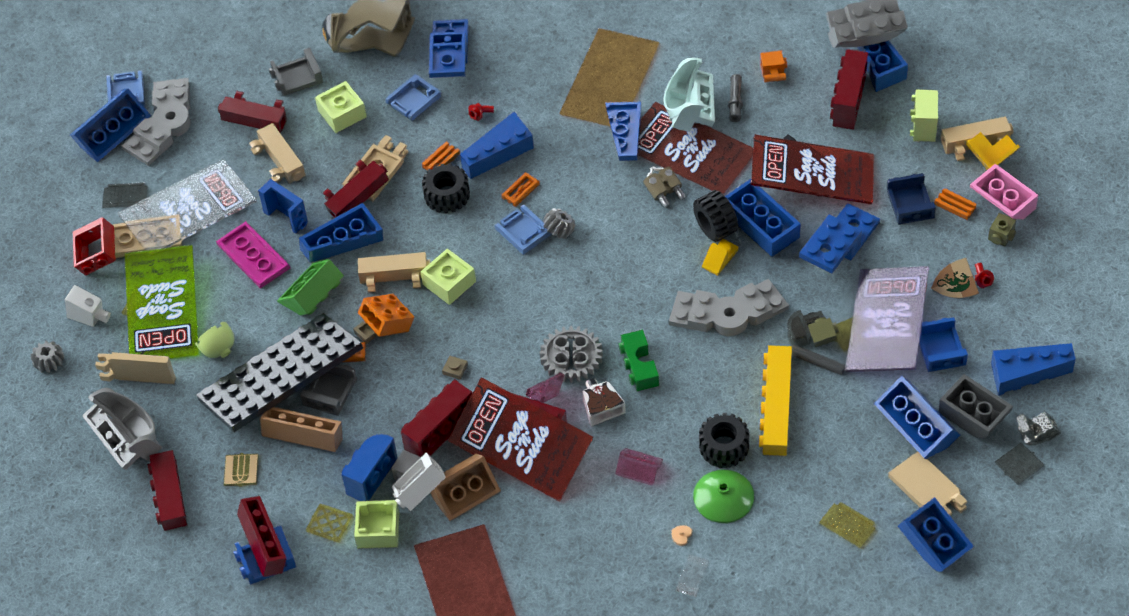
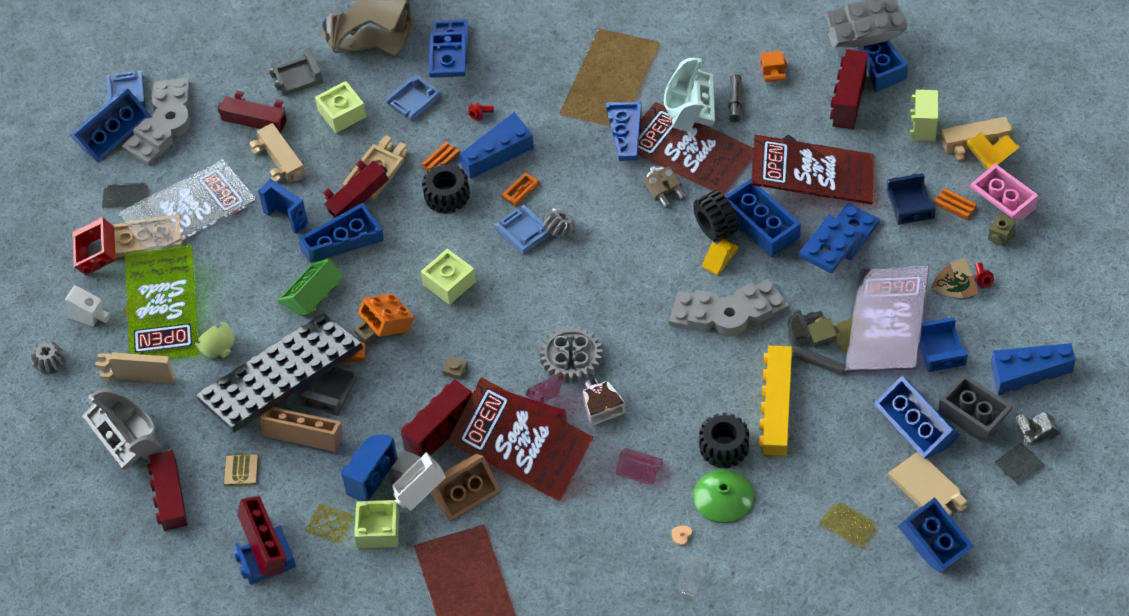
dark pink tile [216,221,290,289] -> none
tan brick [358,252,431,292] -> none
green arch [618,330,659,391] -> none

